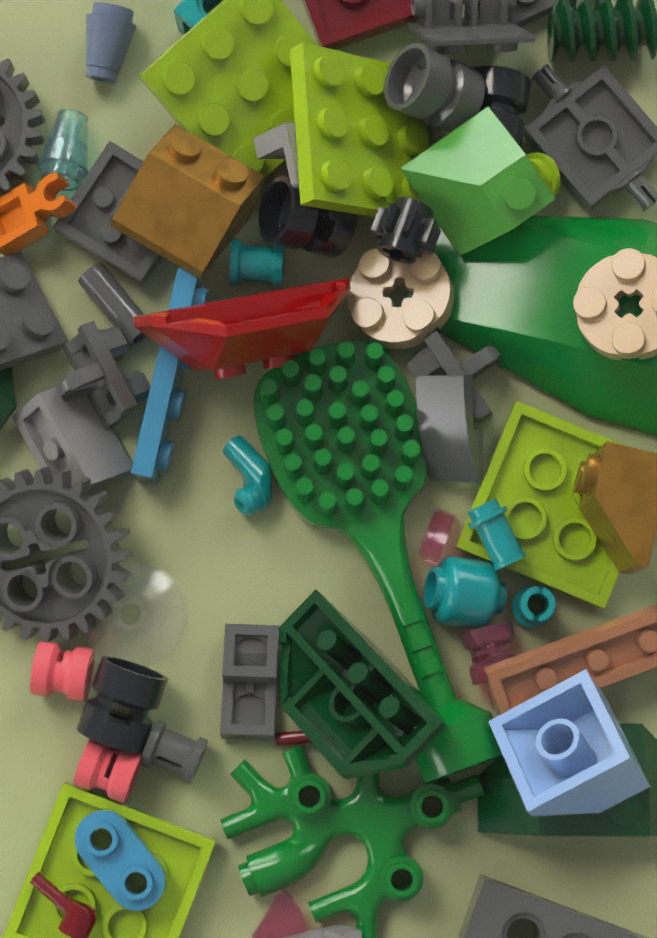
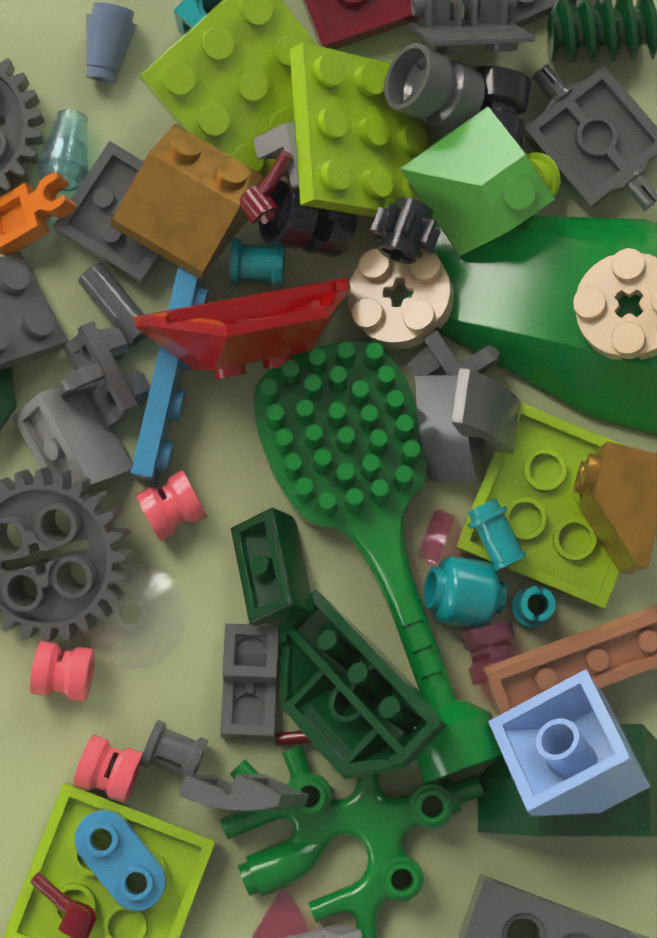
black wheel [77,656,169,753] -> none
teal arm [223,435,272,516] -> none
none -> coral wheel [135,470,207,541]
none -> dark grey slope [179,774,309,811]
none -> dark green slope [230,507,314,626]
none -> dark red hand [239,150,293,224]
none -> dark grey slope [451,369,521,453]

